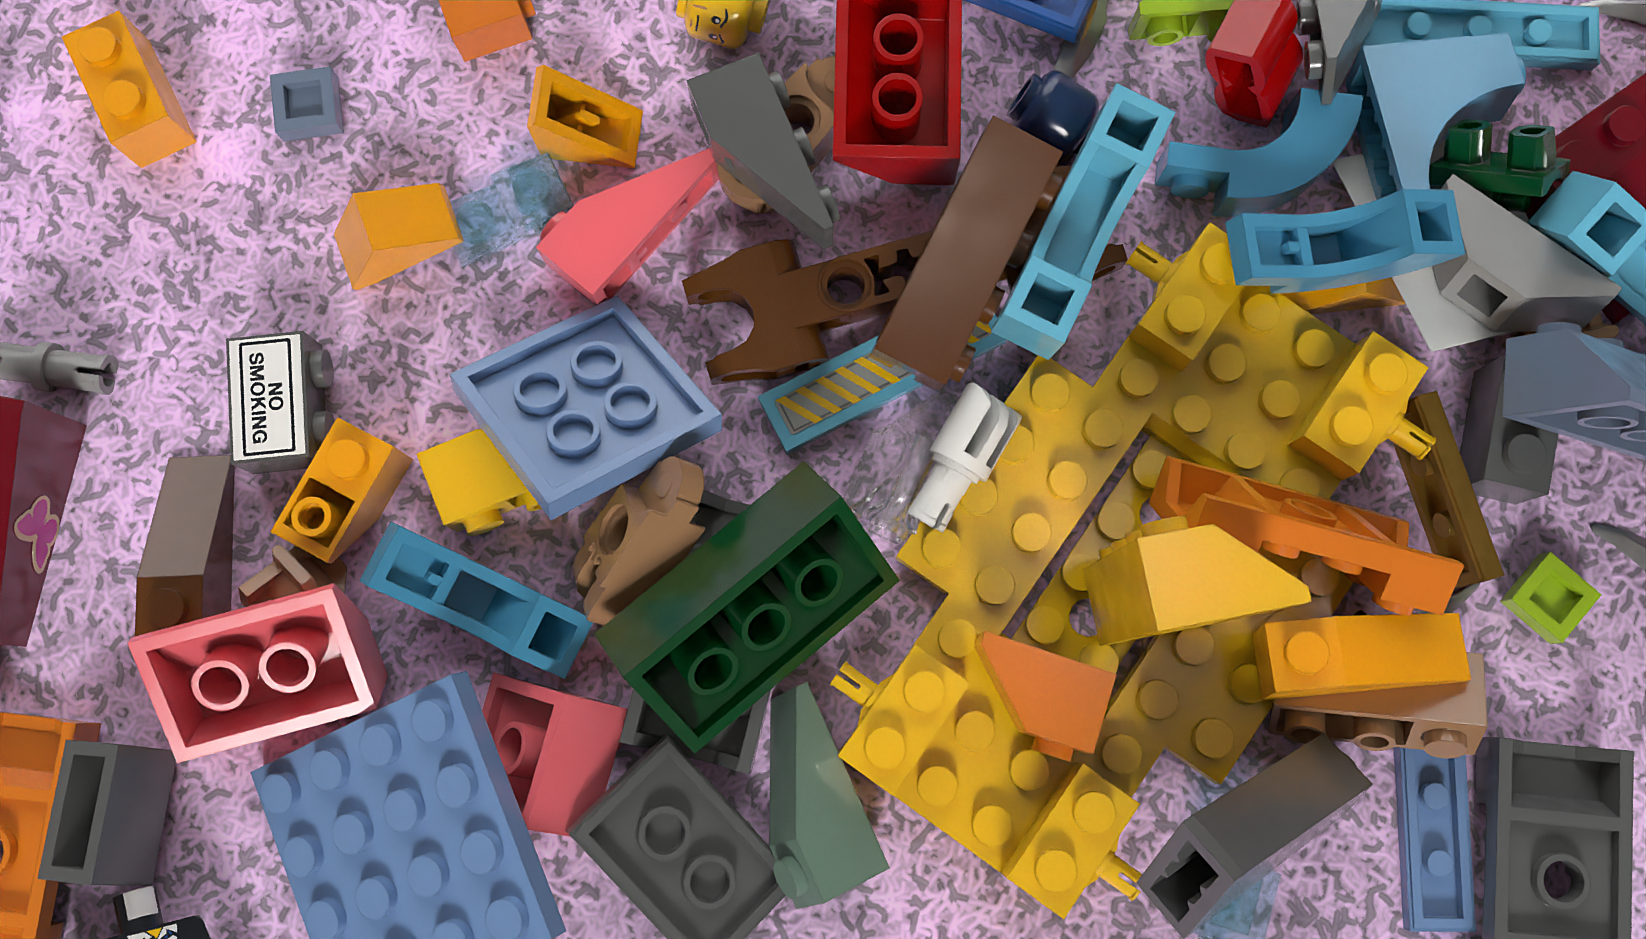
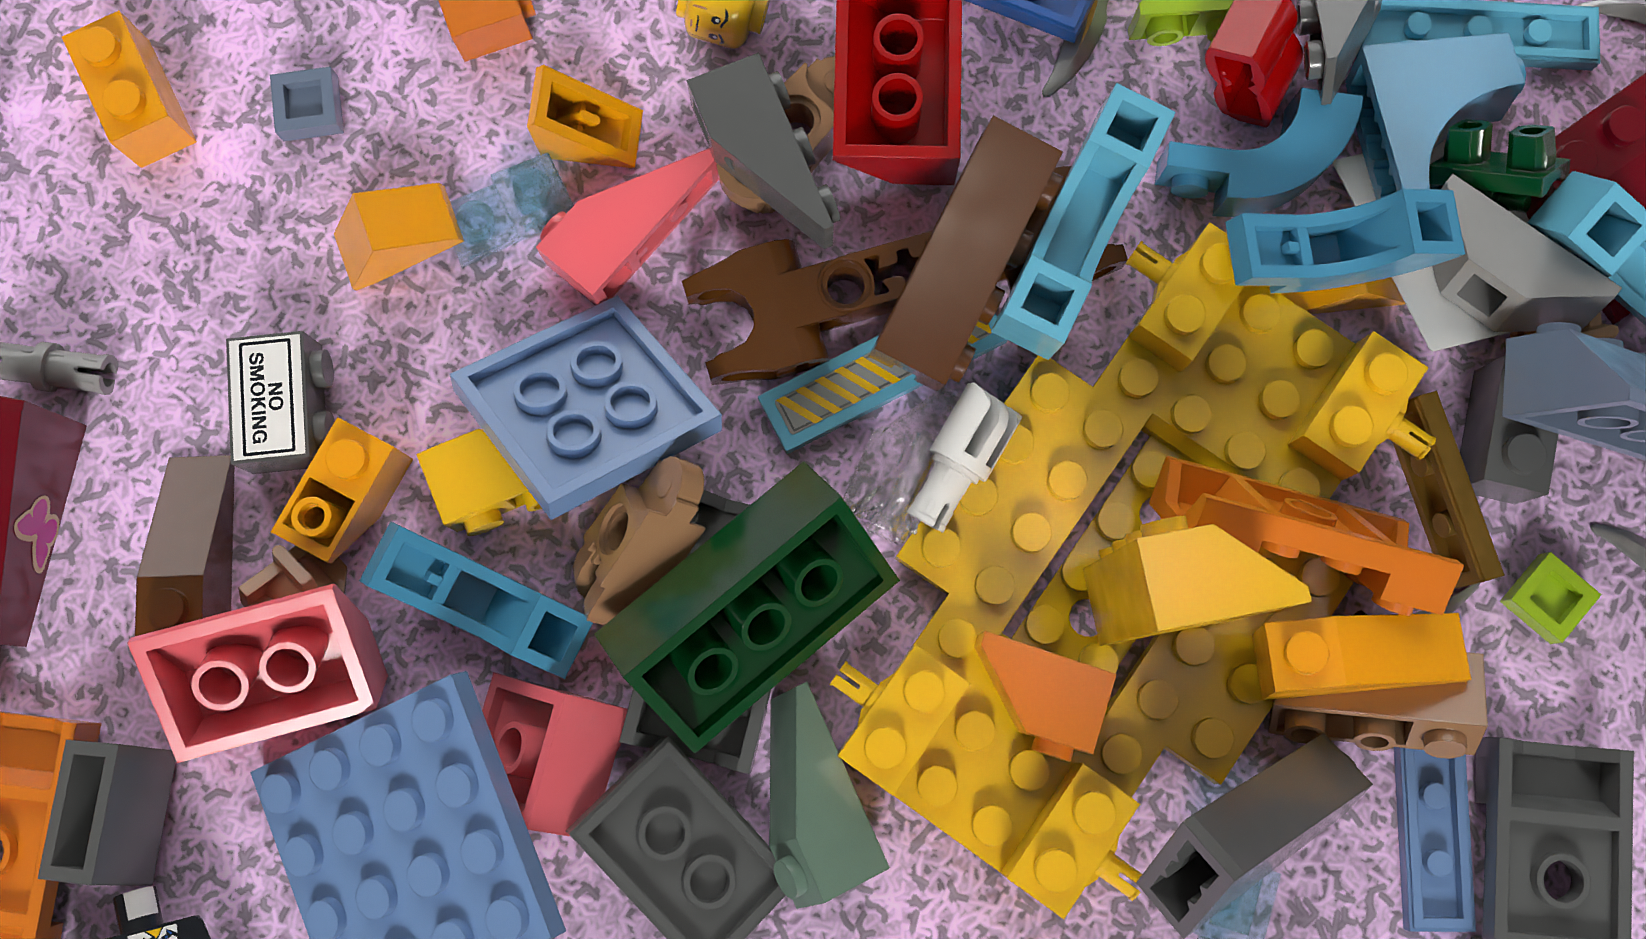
dark blue head [1007,70,1099,163] -> none

